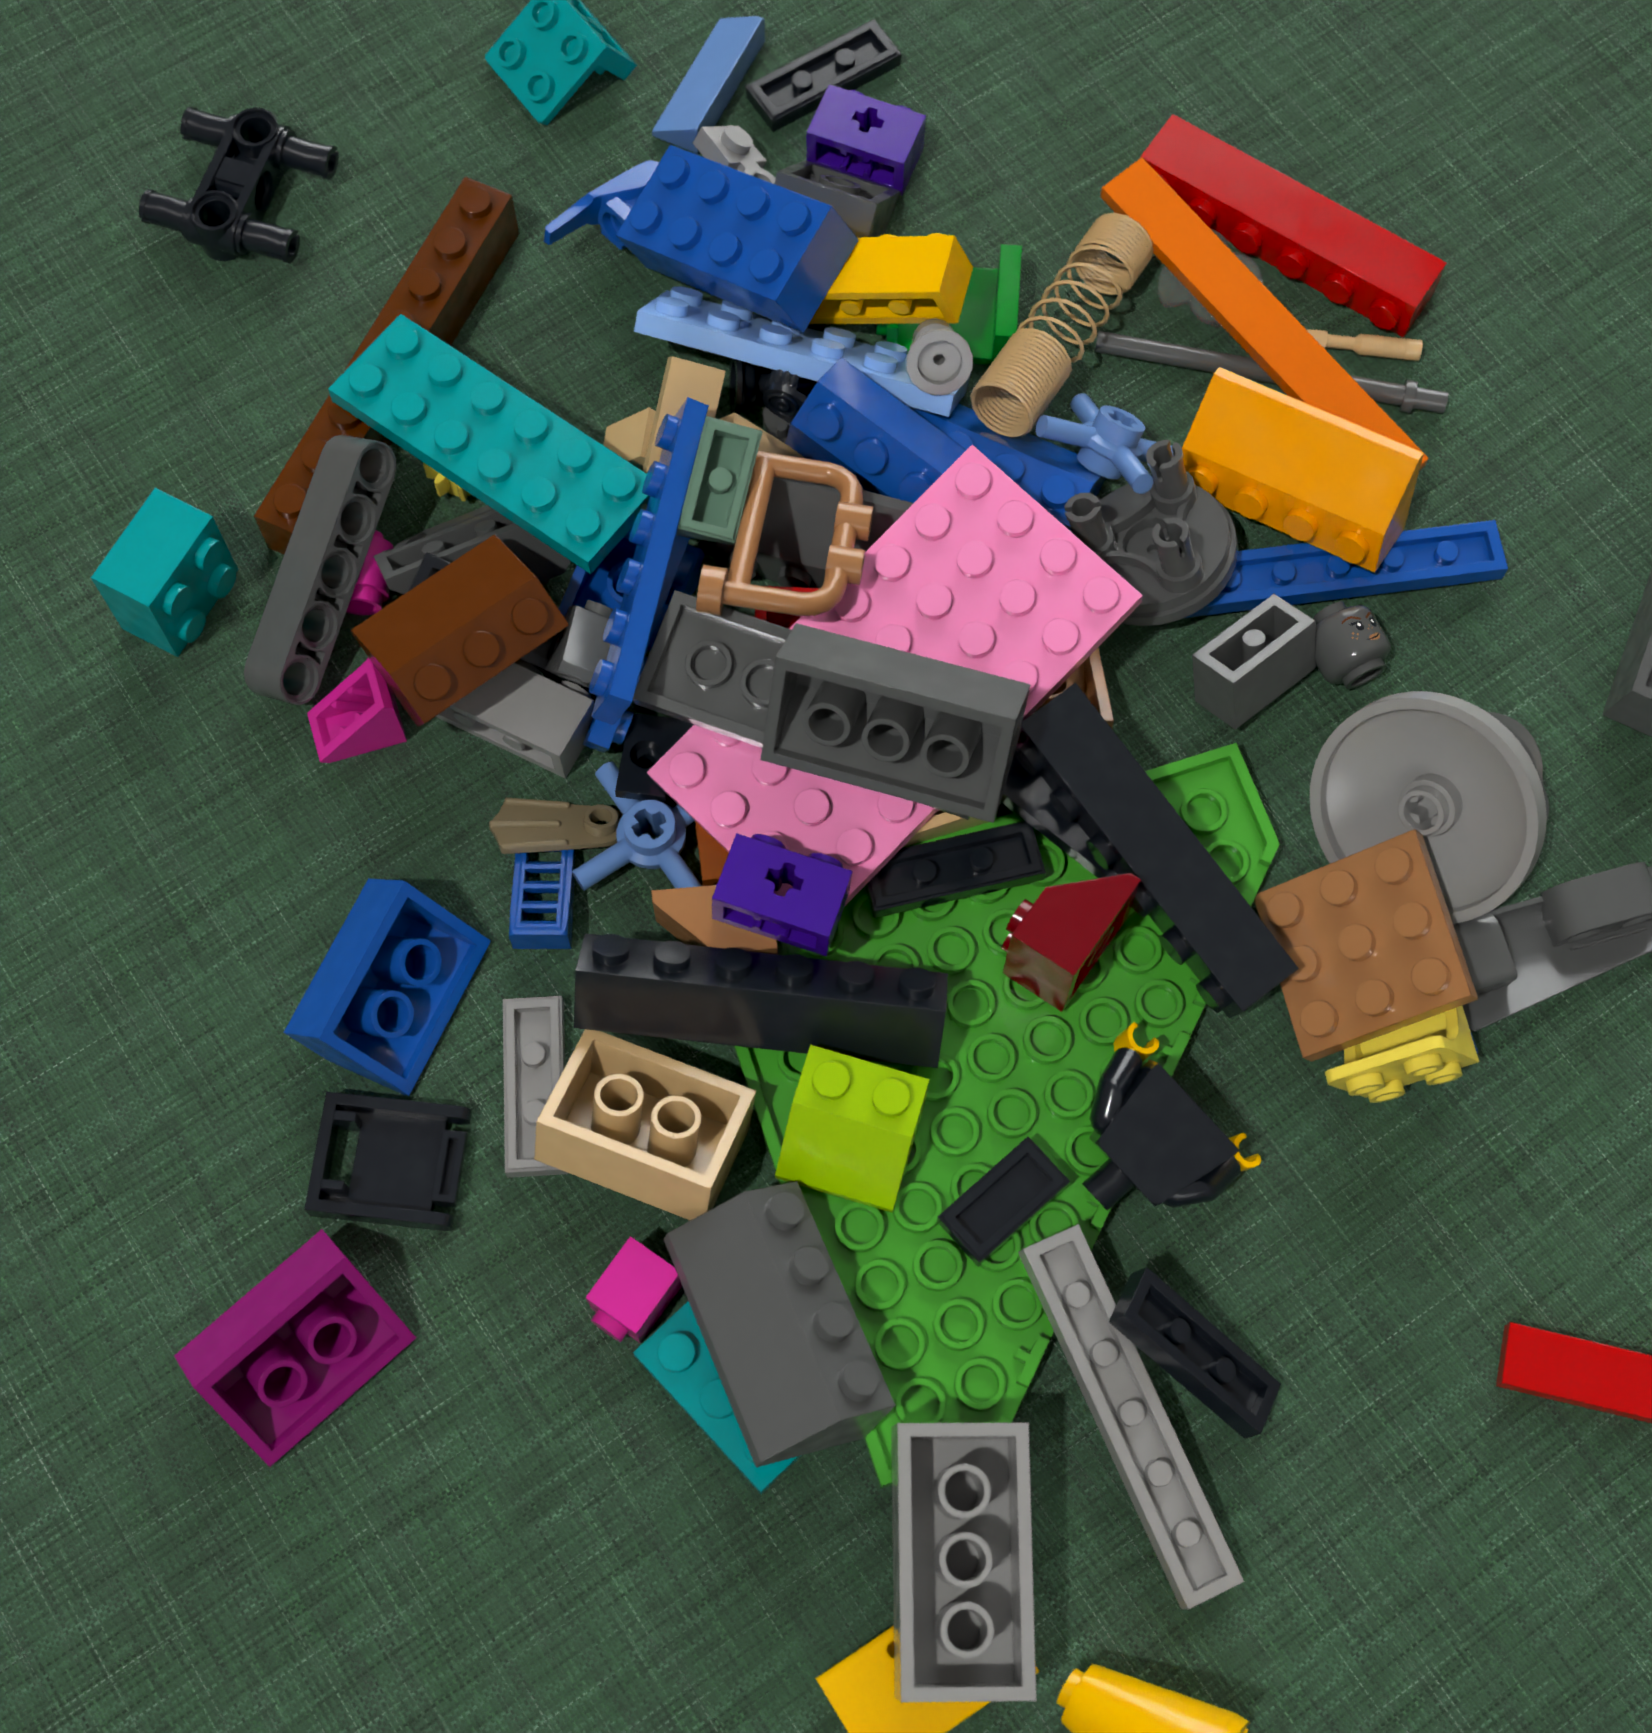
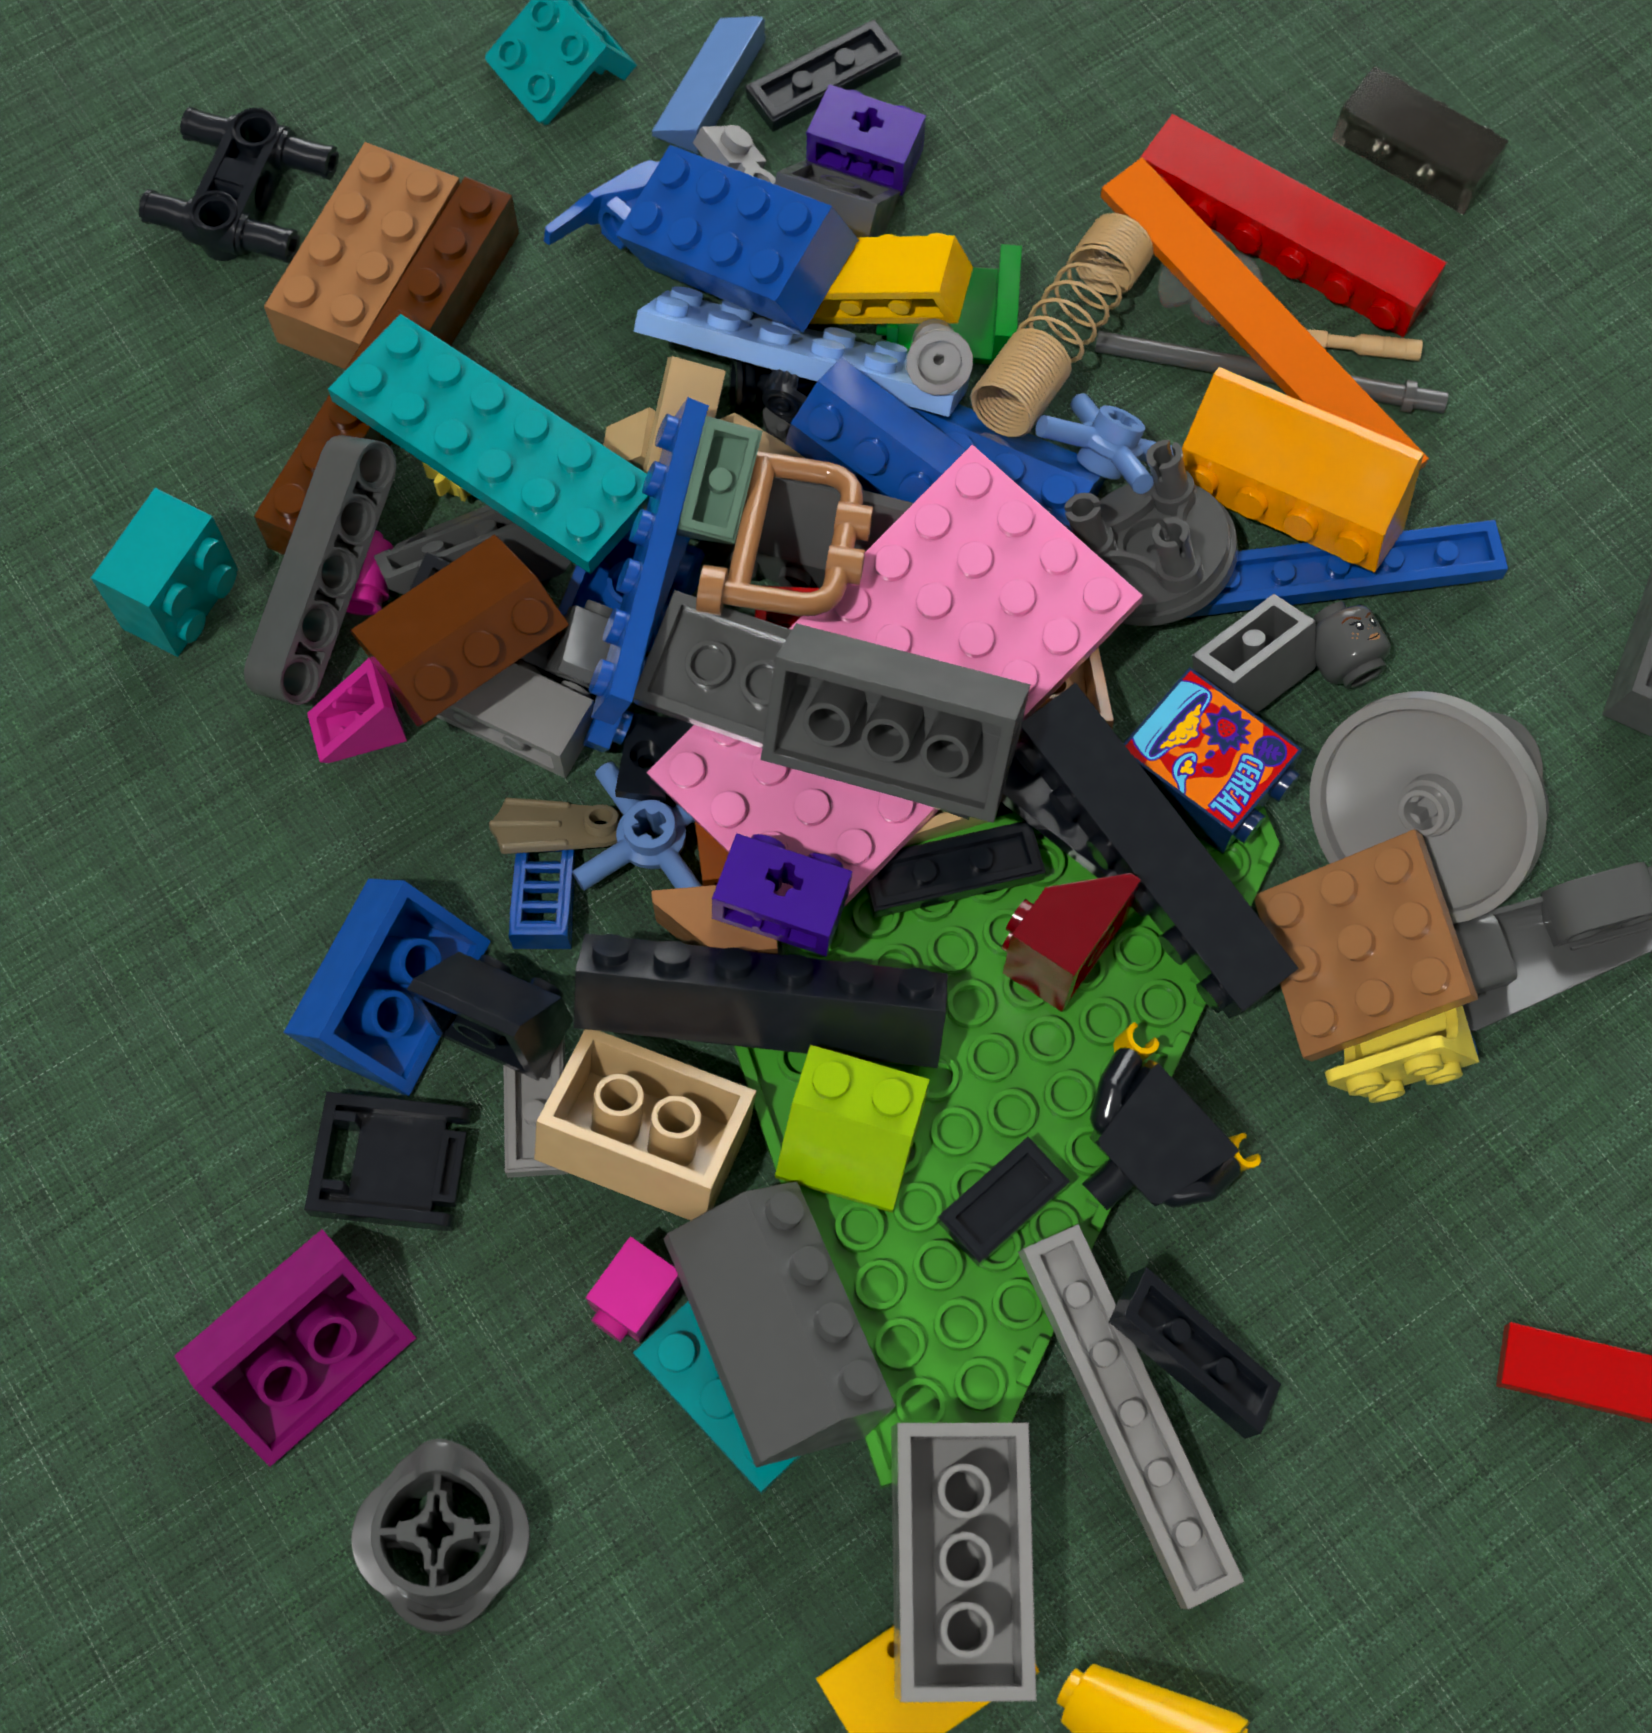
none -> medium nougat brick [264,142,460,369]
none -> dark grey piece [351,1438,530,1636]
none -> black slope [407,951,573,1081]
none -> brick [1124,667,1303,854]
none -> clear smoke brick [1332,66,1509,215]

